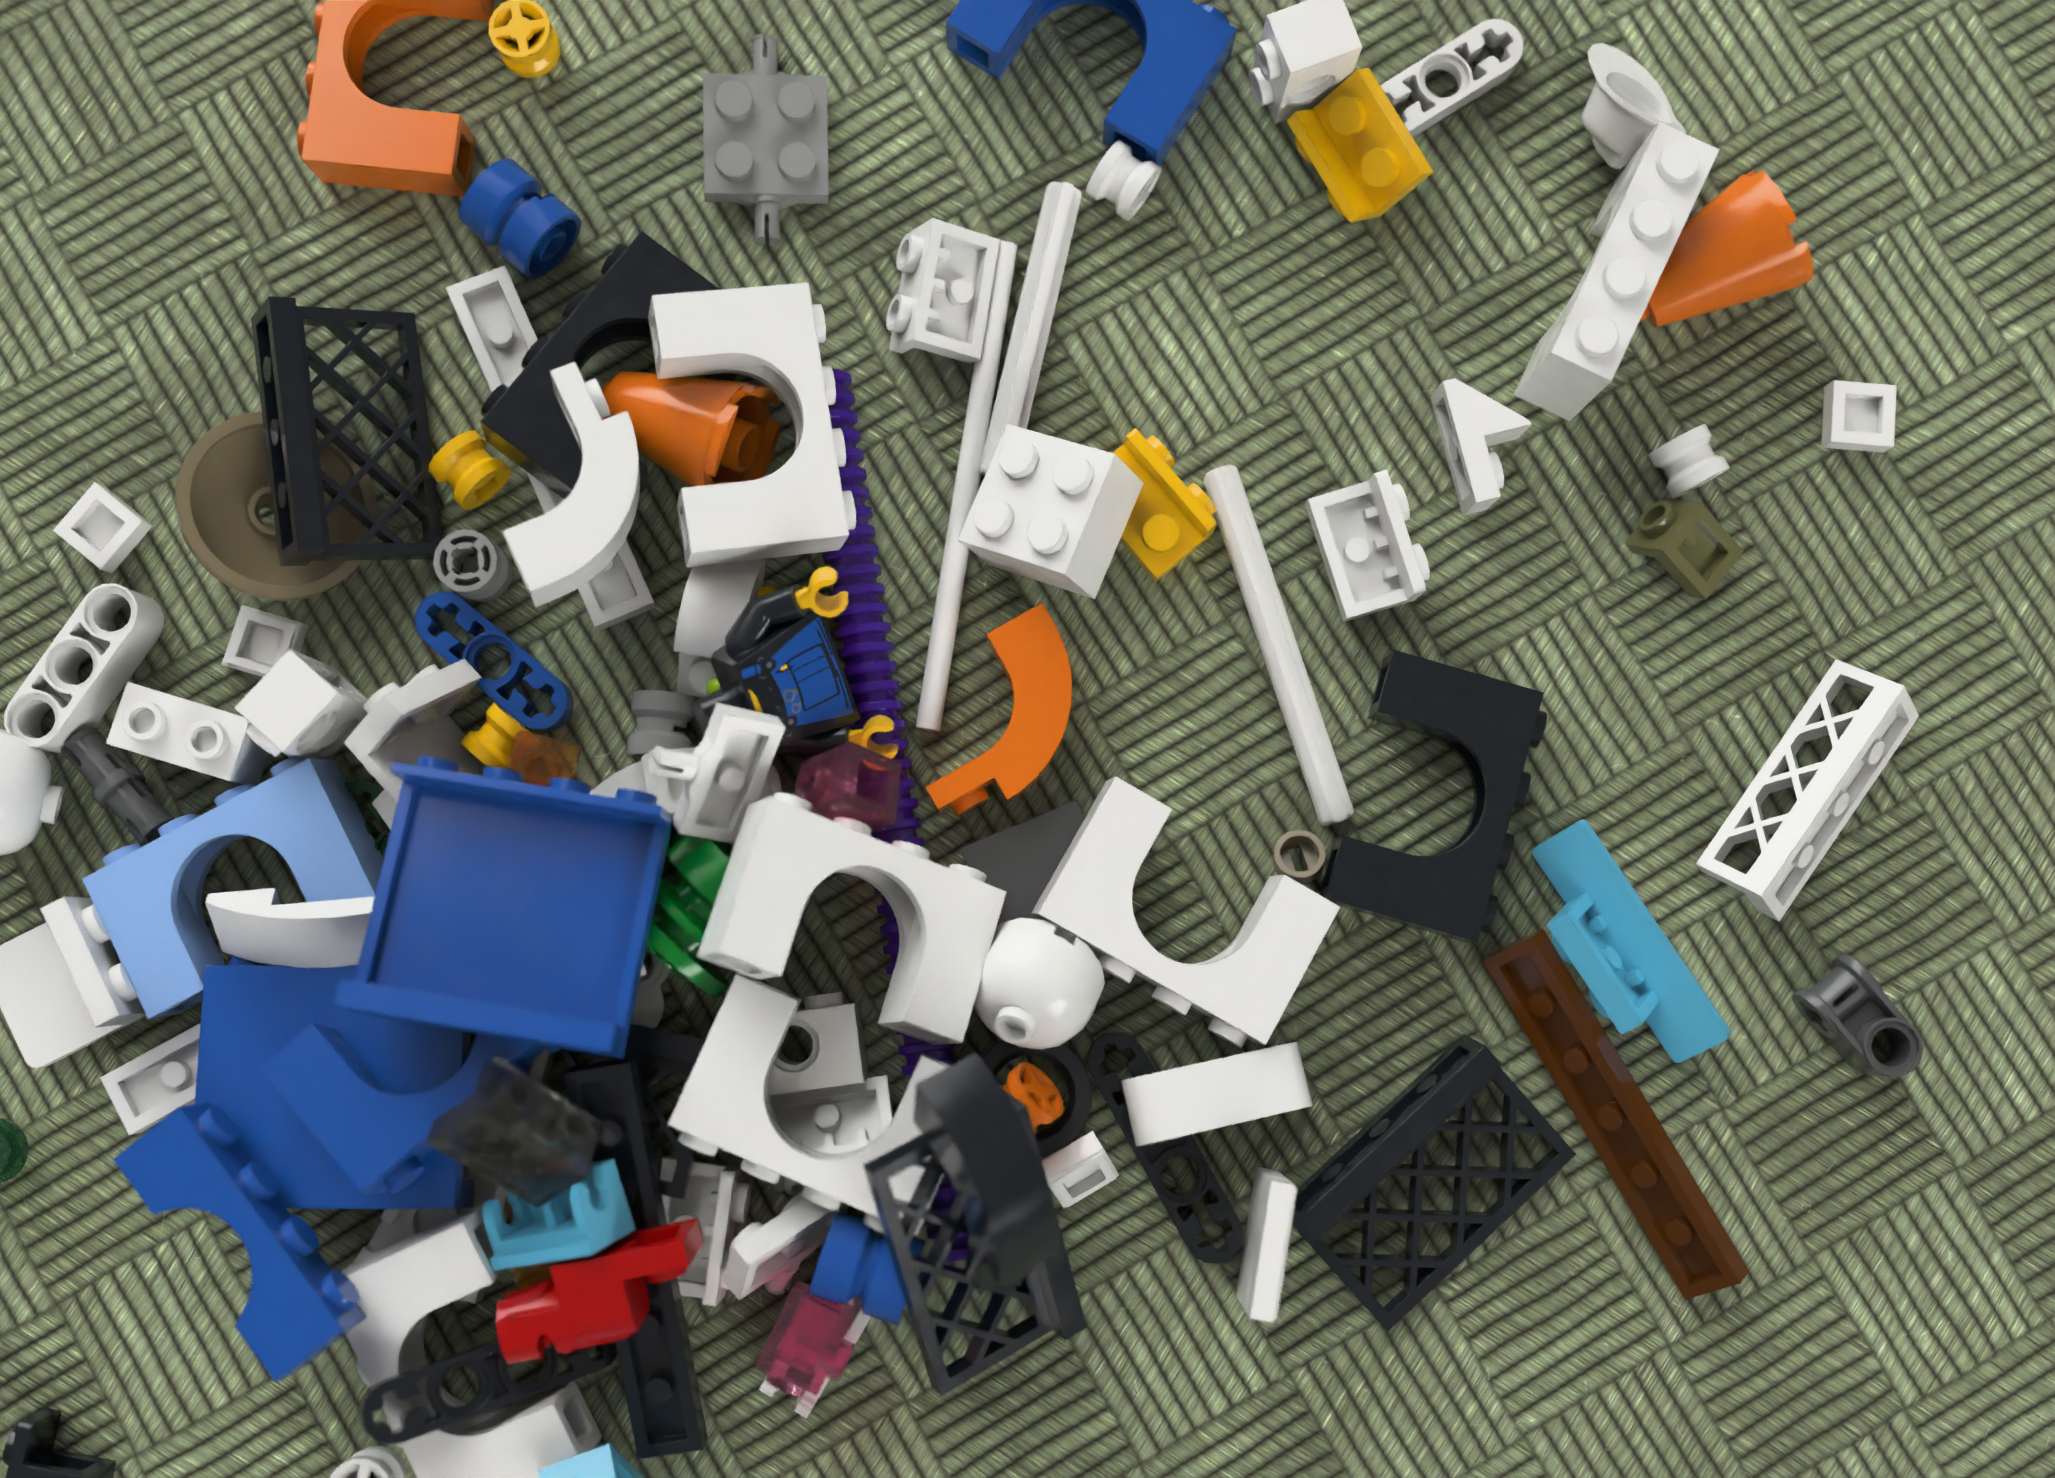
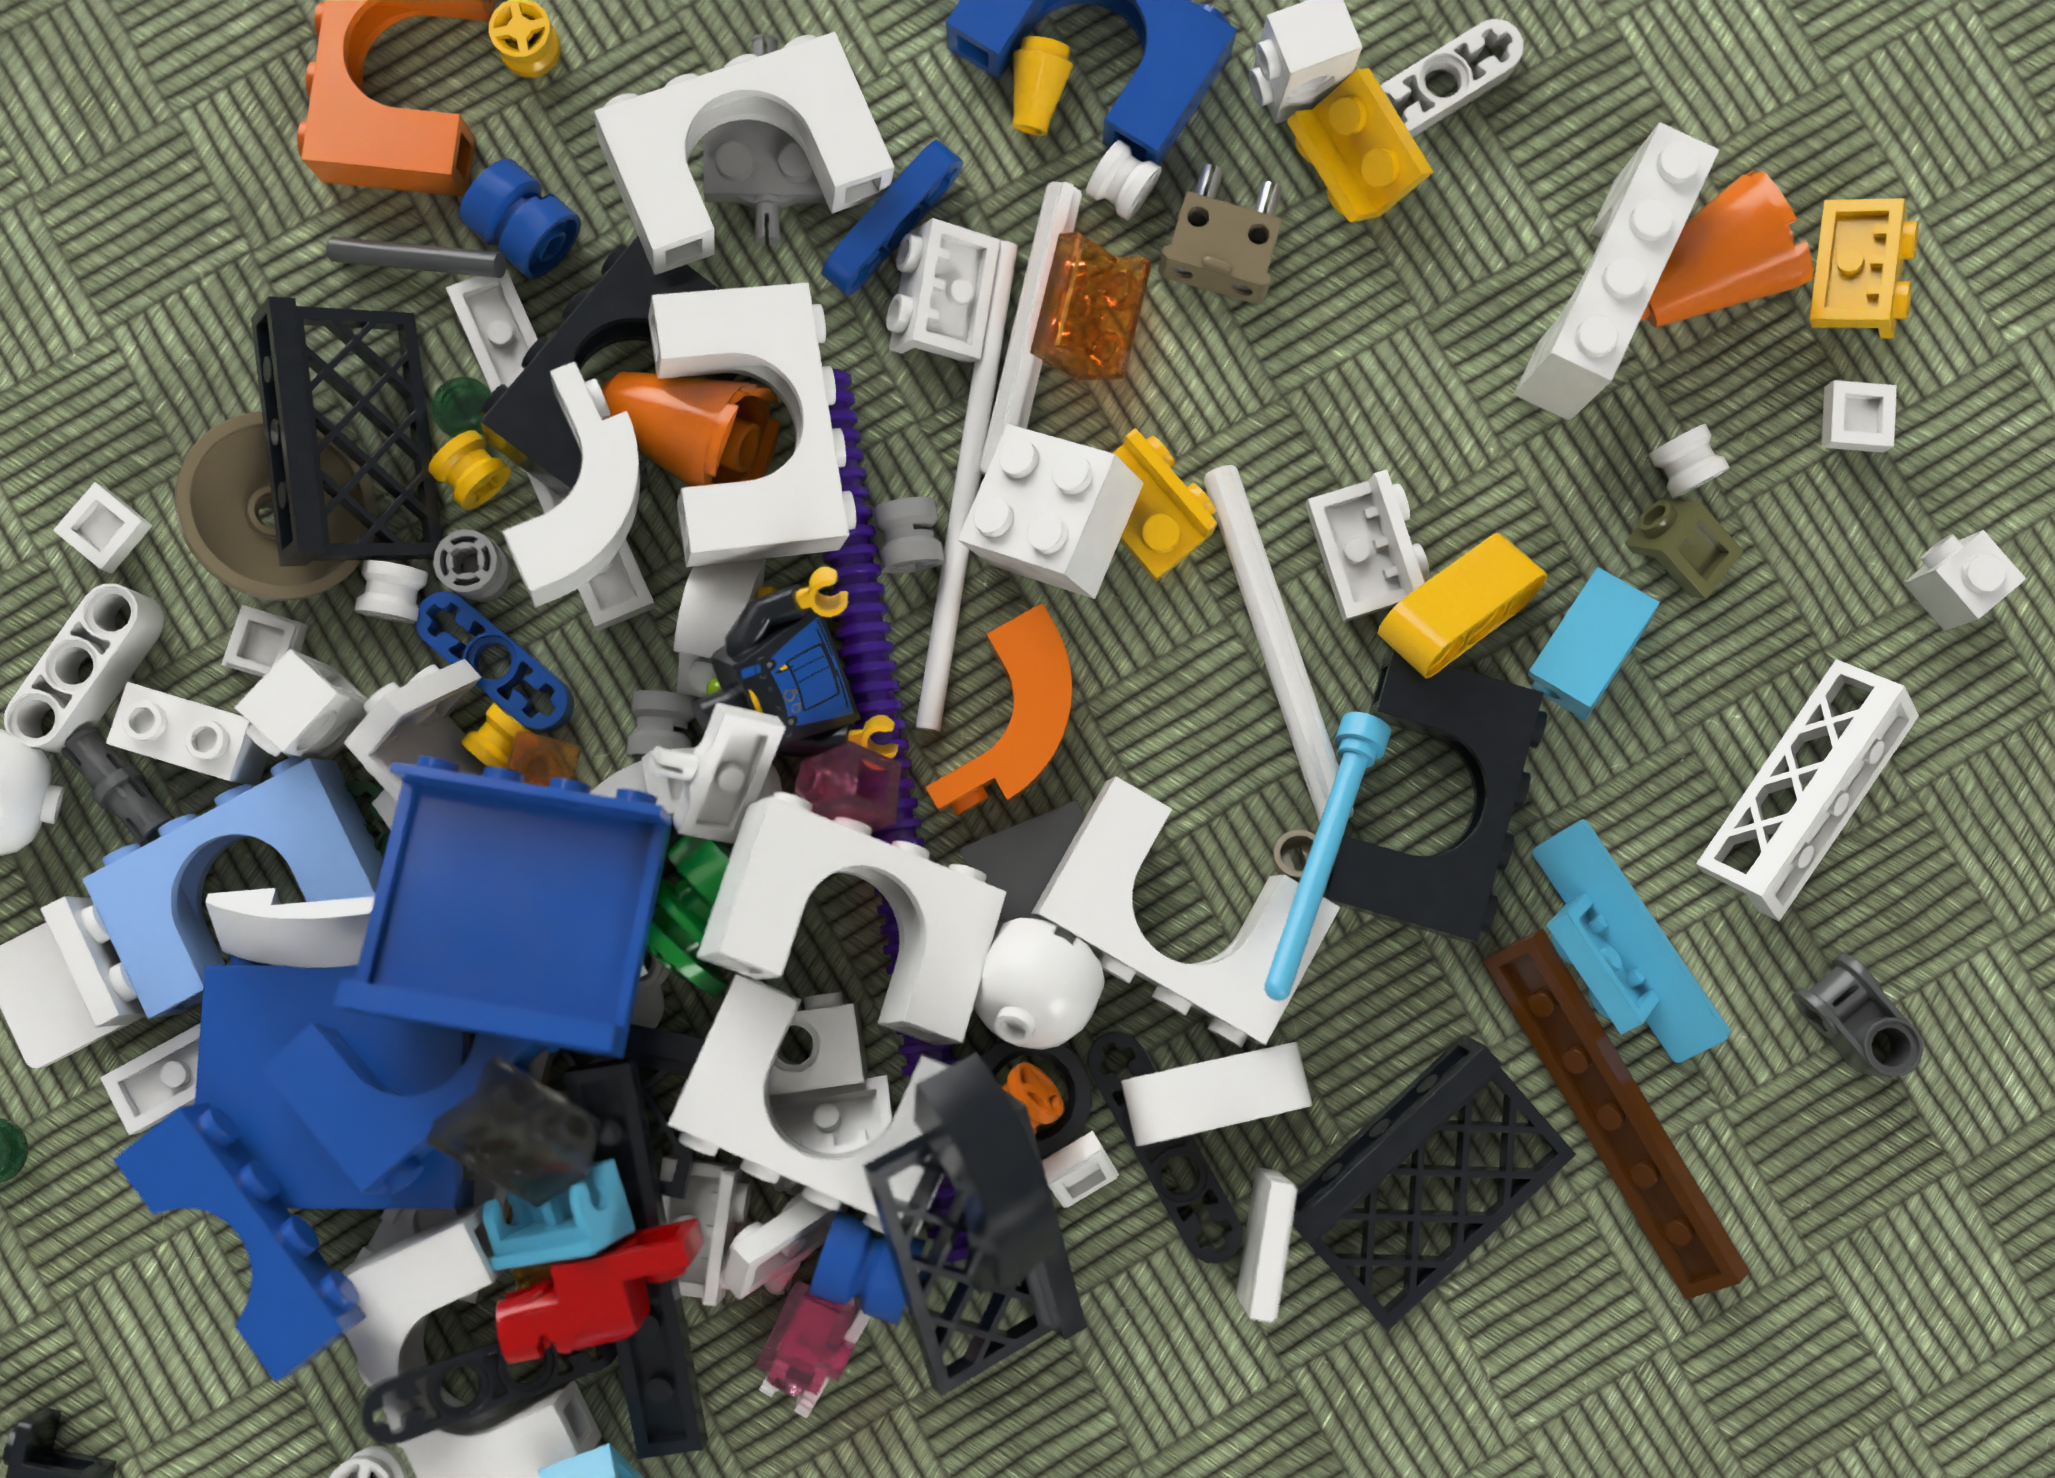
white slope [1430,378,1531,516] -> none
white piece [1581,43,1686,169] -> none
none -> dark grey bar [326,236,506,278]
none -> white wheel [354,560,428,624]
none -> clear green plate [431,377,491,438]
none -> white arch [594,32,894,275]
none -> blue beam [821,140,963,296]
none -> light grey wheel [873,497,945,574]
none -> yellow cone [1011,36,1073,136]
none -> clear orange bracket [1030,232,1152,380]
none -> dark tan piece [1158,164,1283,304]
none -> medium azure piece [1264,712,1391,1001]
none -> yellow beam [1377,533,1548,678]
none -> medium azure hinge [1528,567,1660,722]
none -> yellow bracket [1809,198,1919,339]
none -> white brick [1903,530,2026,631]

